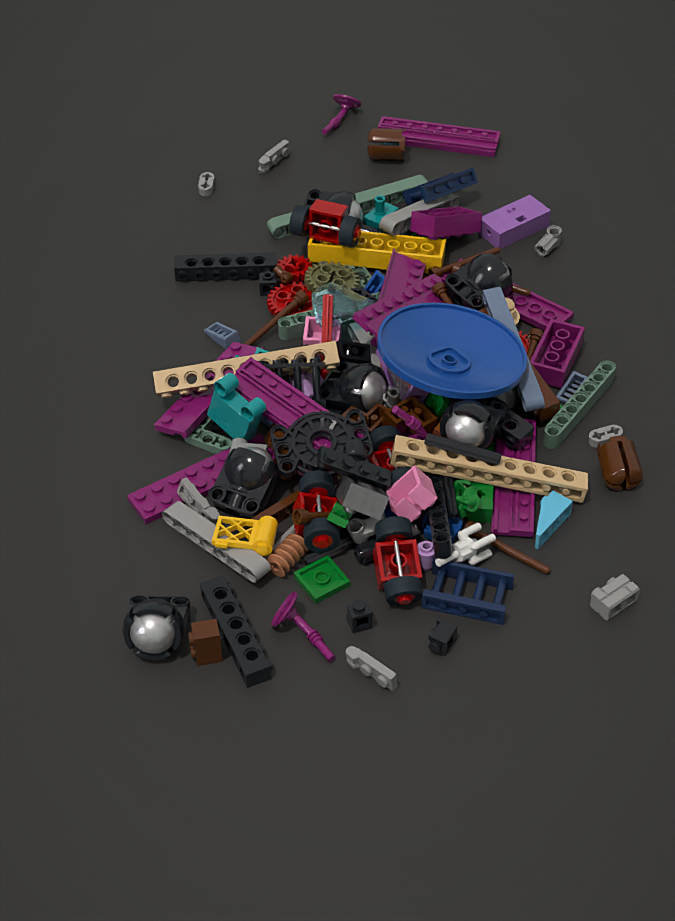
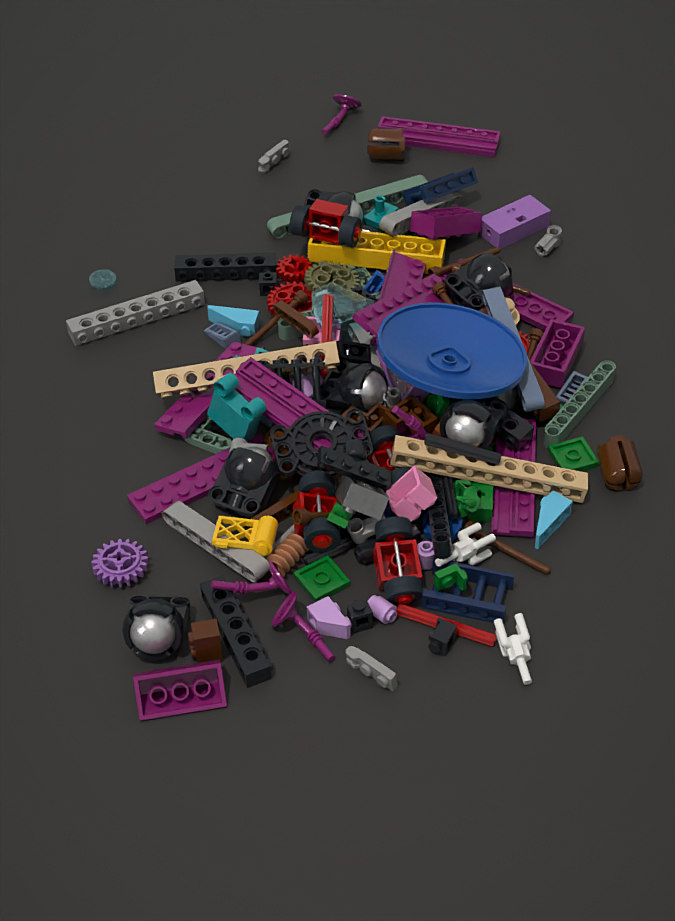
light grey hinge [177,477,220,525] -> none
light grey beam [198,172,215,196] -> none
reddish brown arm [273,265,293,284] -> none
light grey beam [588,425,623,448] -> none
light grey brick [590,574,640,621] -> none
none -> light grey brick [66,280,205,346]
none -> clear light blue gear [89,269,116,289]
none -> medium lavender gear [91,539,149,588]
none -> magenta slope [133,660,227,721]
none -> medium azure slope [207,305,260,337]
none -> magenta dish [210,561,292,595]
none -> reddish brown beam [273,300,319,339]
none -> lavender slope [307,597,352,639]
none -> lavender brick [368,595,397,624]
none -> red axle [397,604,496,646]
none -> green bracket [434,563,468,591]
none -> white plant [494,613,532,685]
none -> green tile [547,436,599,472]

